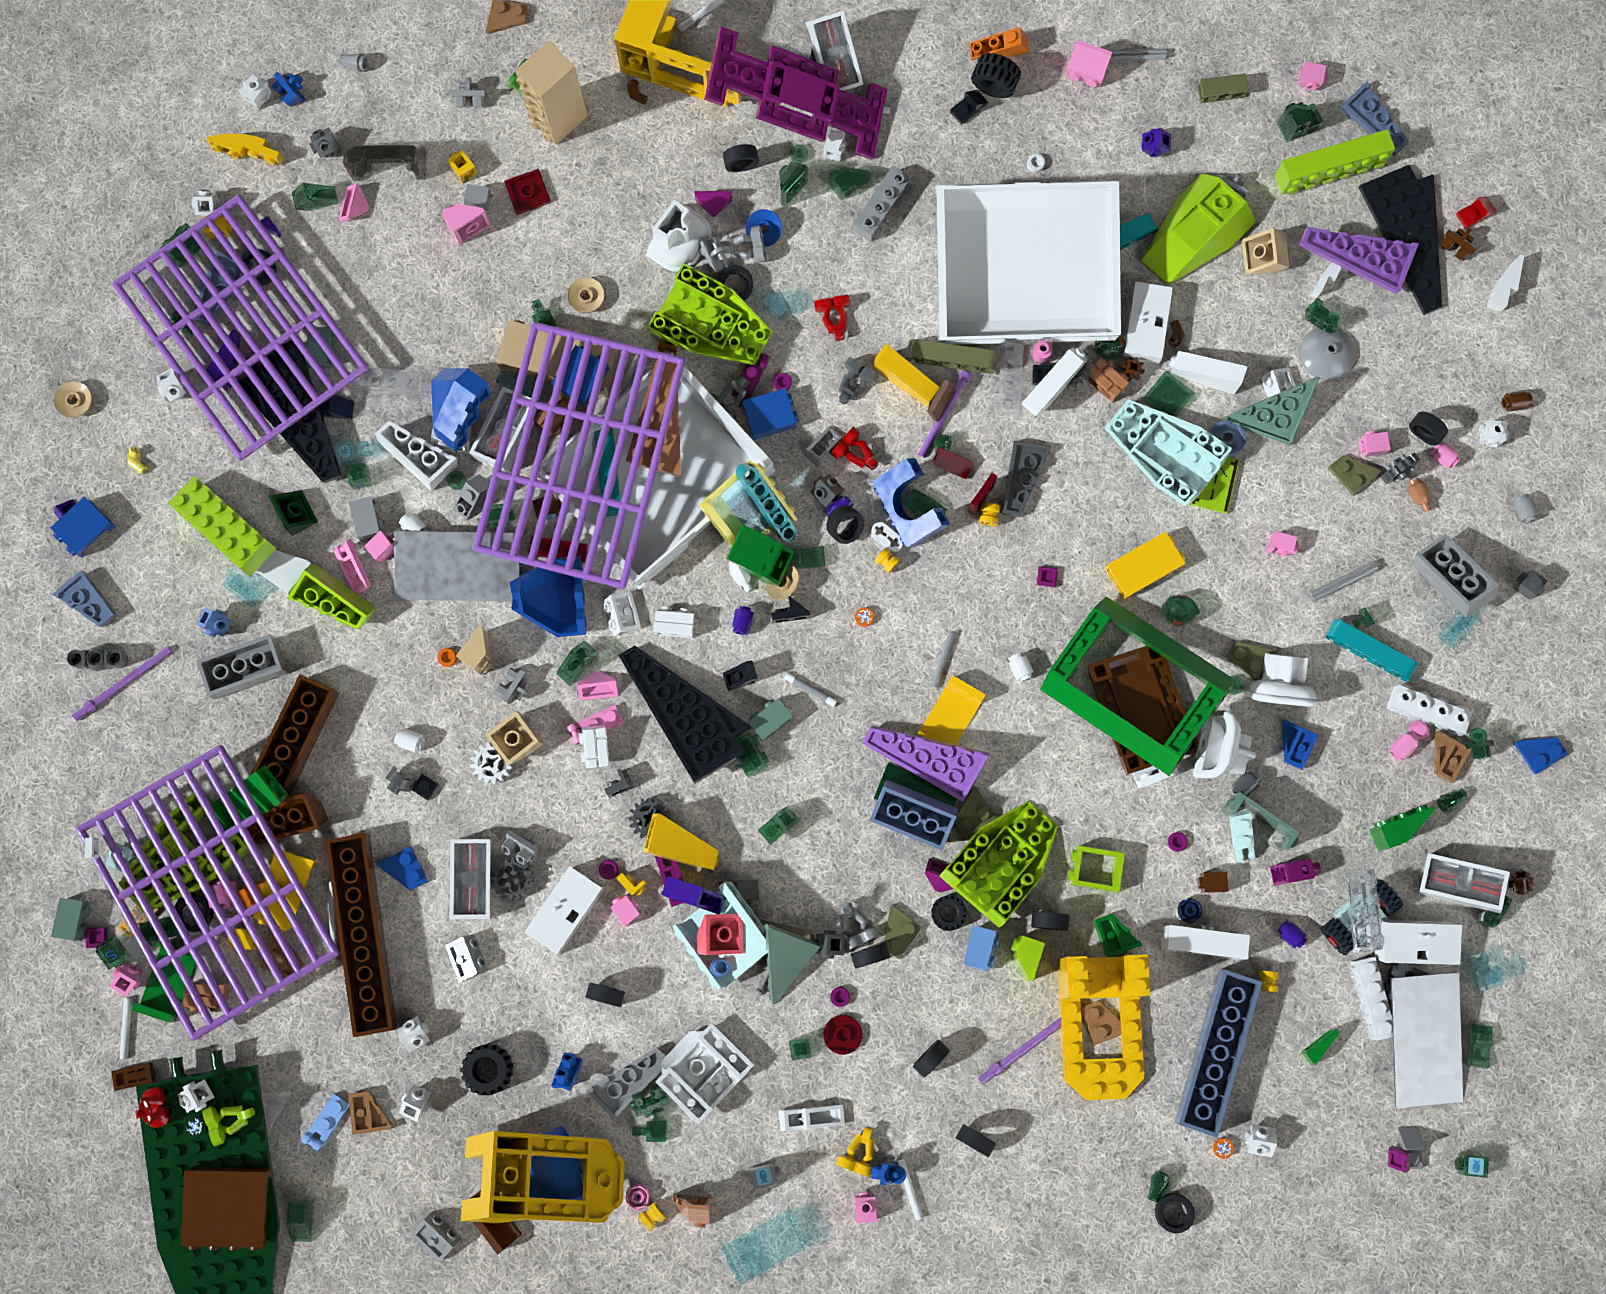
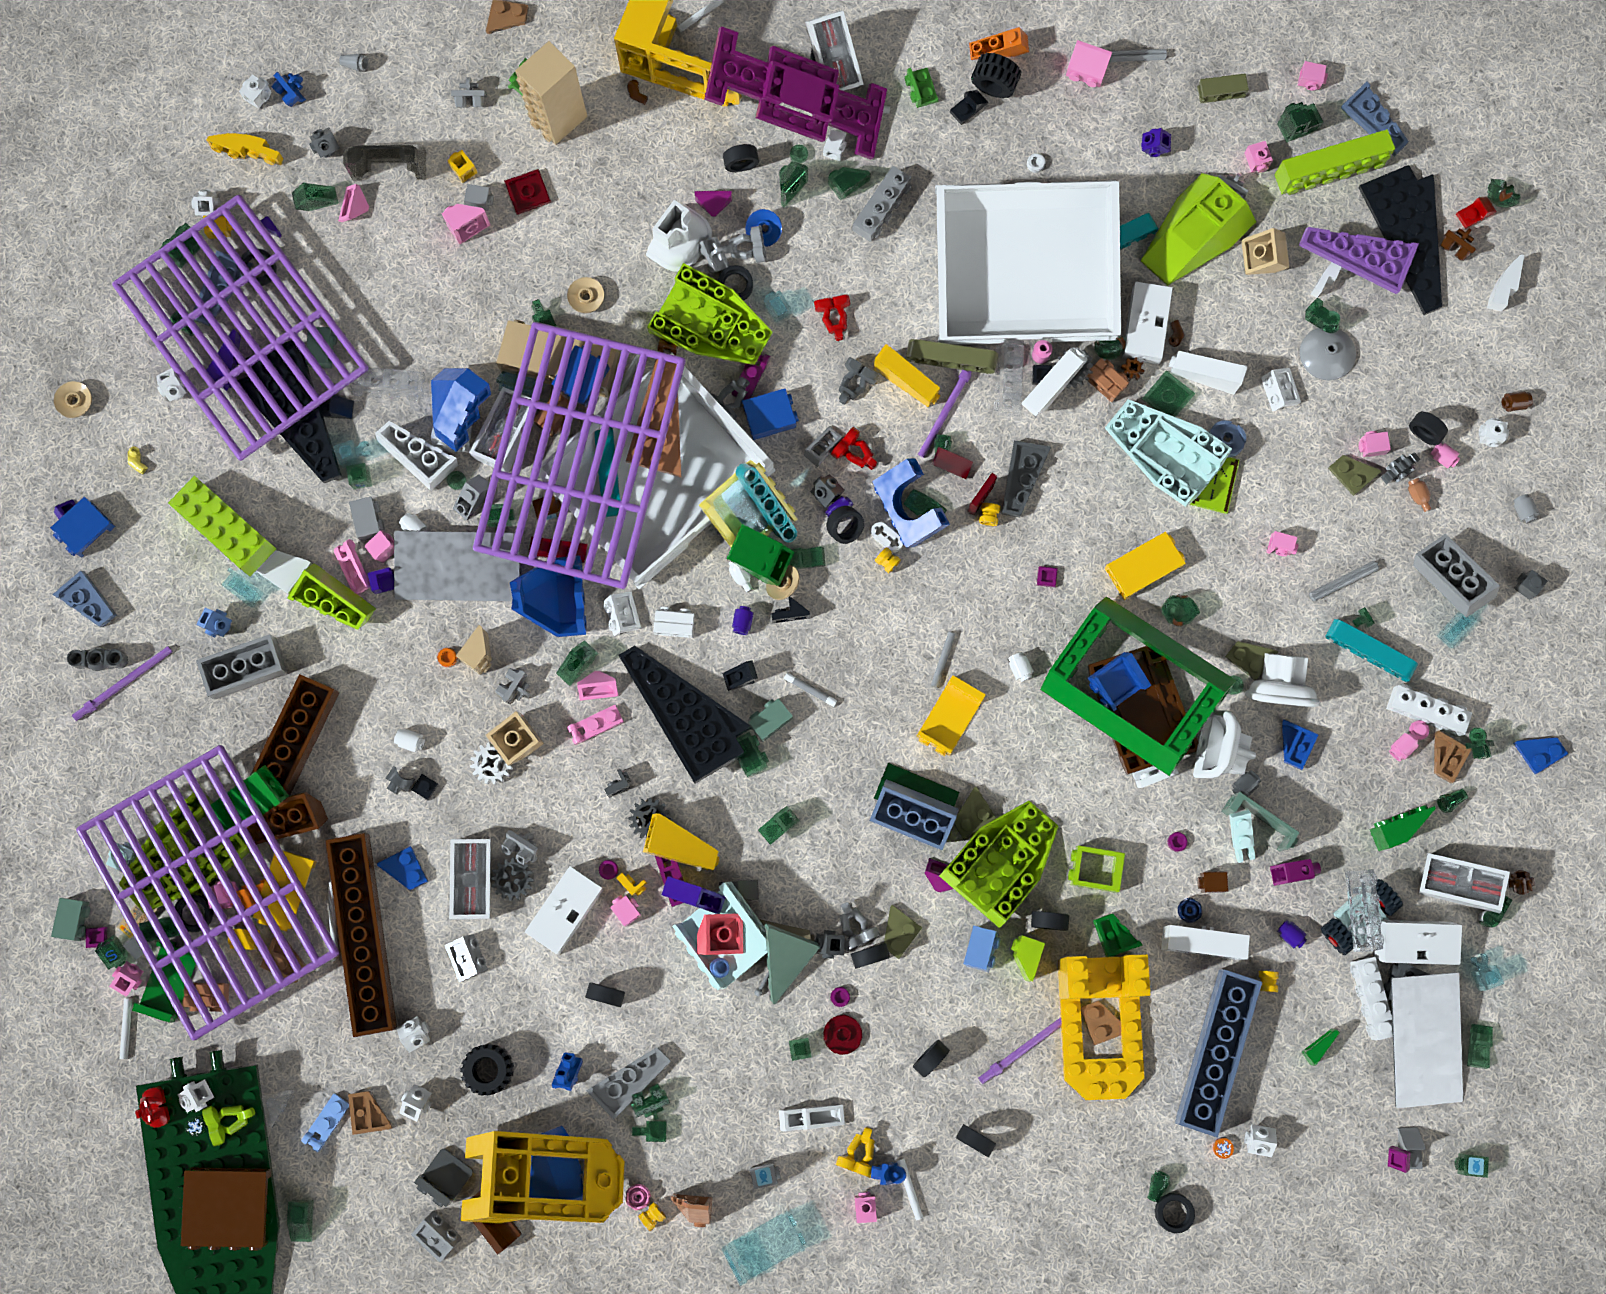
tile [85,838,99,859] -> none
reddish brown plate [111,1062,156,1091] -> none
dark green slope [269,490,318,536] -> none
white brick [578,724,610,768] -> none
white slope [655,1023,754,1125] -> none
magenta tile [773,373,792,392] -> none
orange tile [855,607,874,627] -> none
medium lavender wing [863,725,990,802] -> none
reddish brown tile [927,380,956,422] -> none
black tyre [931,895,967,931] -> none
sand green tile [1222,376,1320,446] -> none
none -> dark purple panel [368,567,394,595]
none -> dark grey bracket [414,1149,473,1207]
none -> bright green bracket [904,67,938,108]
none -> blue panel [1088,652,1151,711]
none -> bright pink brick [1245,141,1273,173]
none -> clear green hair [1487,178,1521,208]

